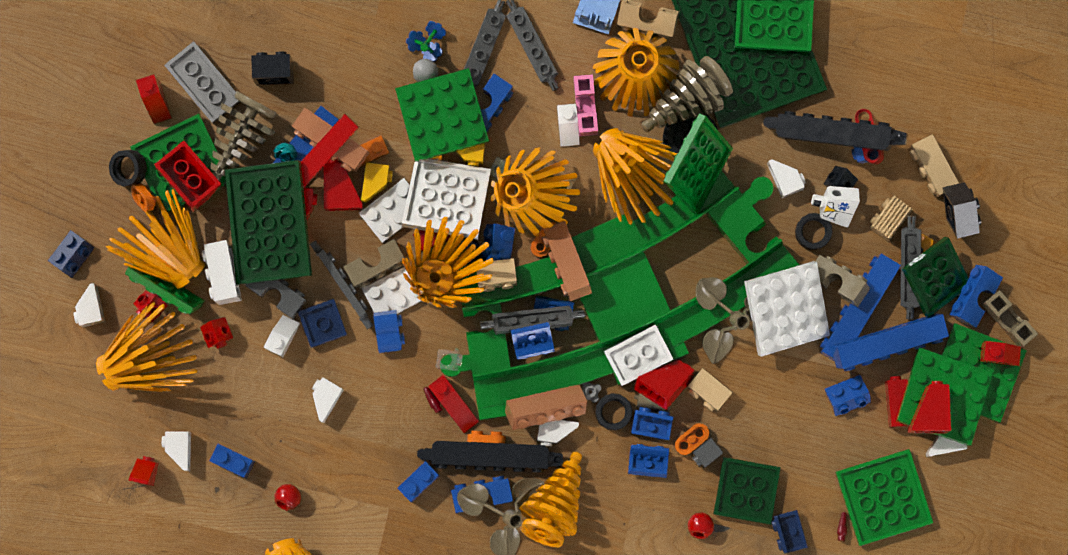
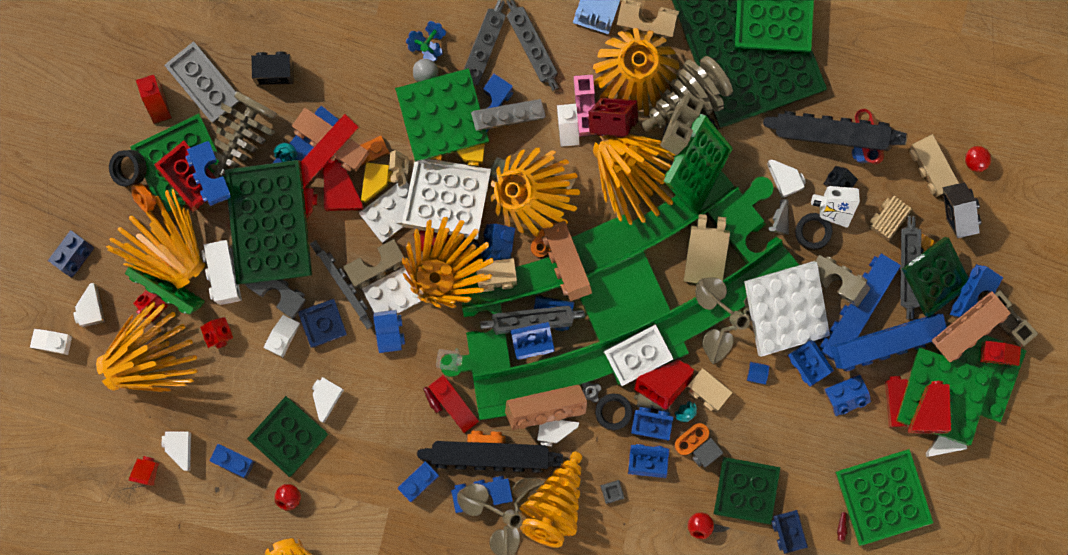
none -> white slope [30,329,72,355]
none -> blue arch [186,141,231,206]
none -> dark green plate [247,396,329,478]
none -> tan plate [389,150,409,187]
none -> light grey plate [471,99,546,131]
none -> dark red piece [588,98,639,138]
none -> dark grey tile [600,480,625,504]
none -> dark tan arch [660,93,704,156]
none -> teal plate [675,401,697,422]
none -> tan tile [684,214,730,283]
none -> blue slope [747,362,769,385]
none -> light grey tile [769,199,789,235]
none -> blue bracket [788,340,834,387]
none -> nougat brick [932,291,1011,362]
none -> red piece [965,146,991,173]

